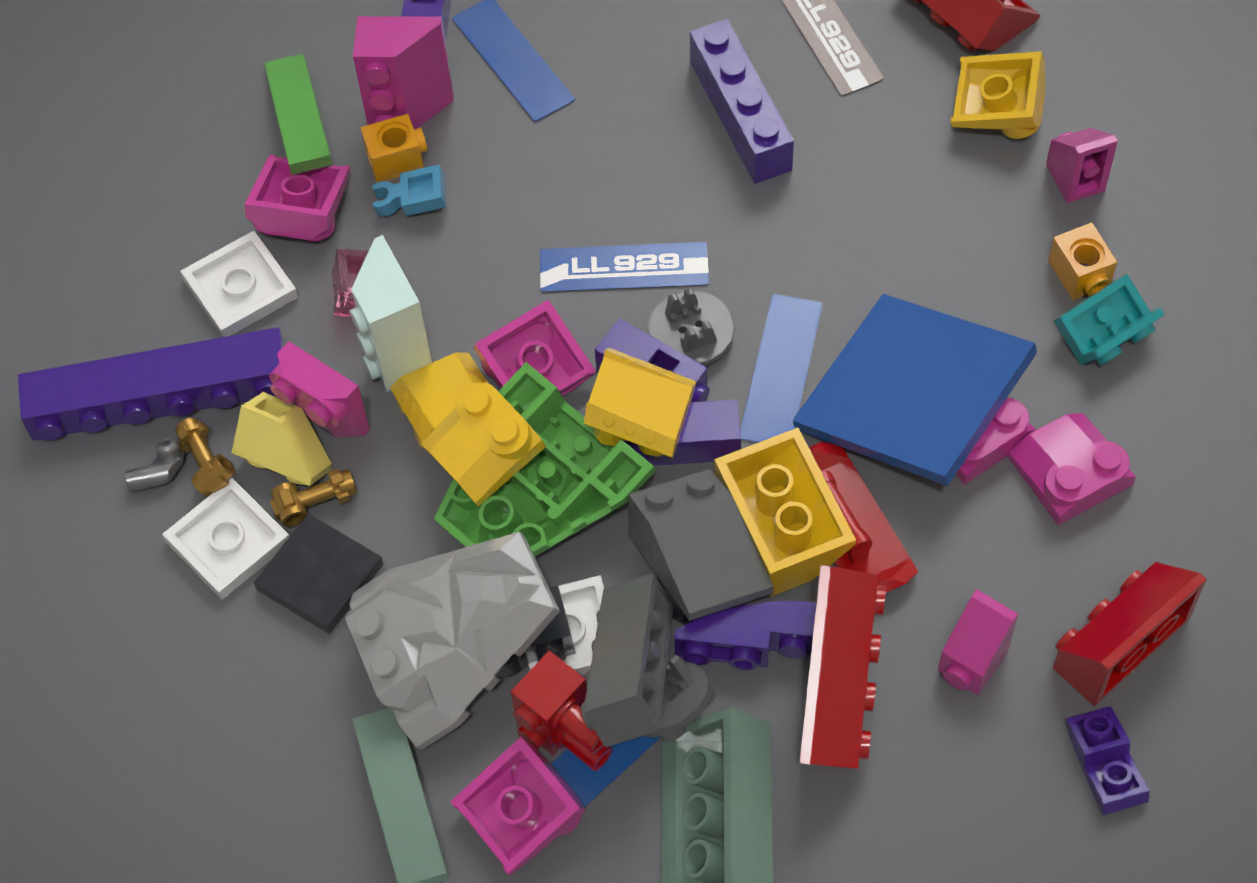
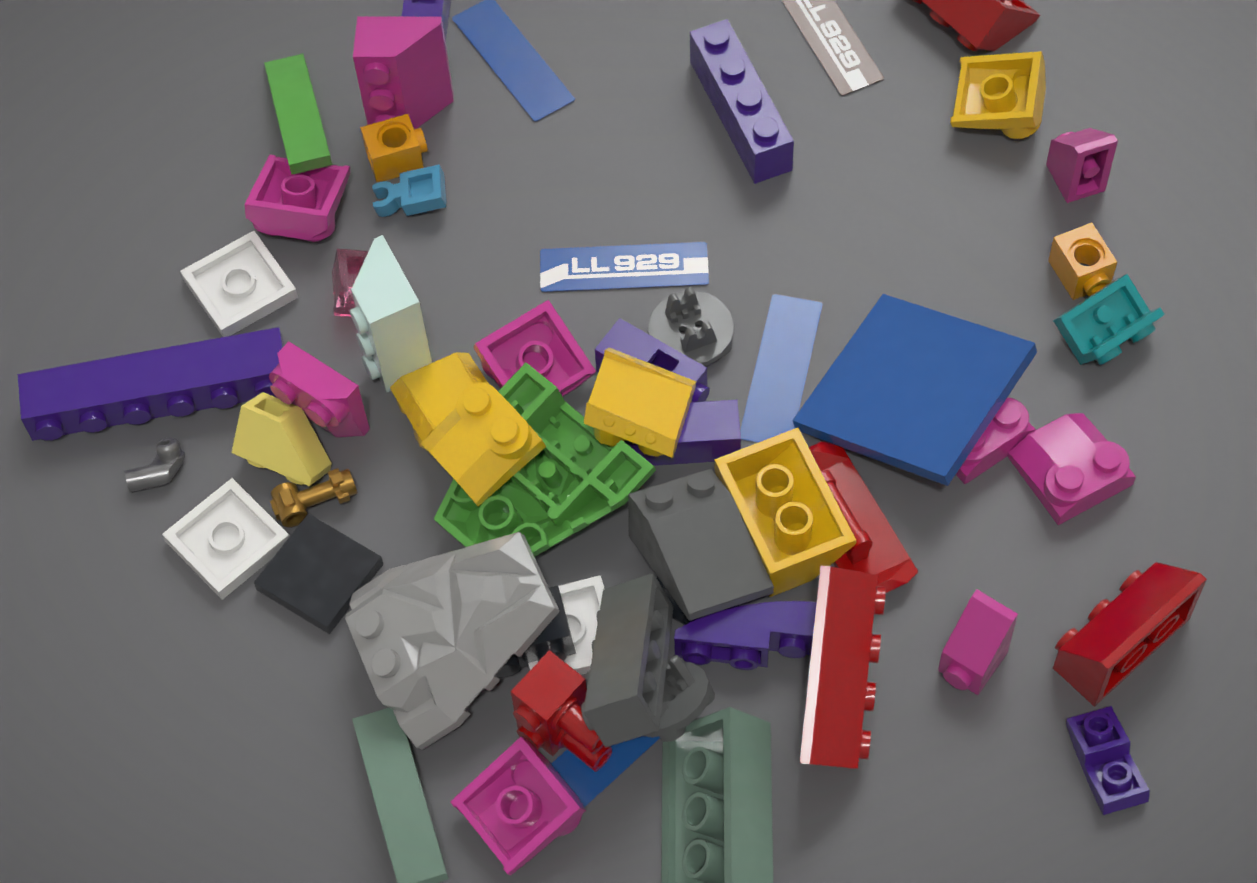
pearl gold bar [175,418,236,497] -> none

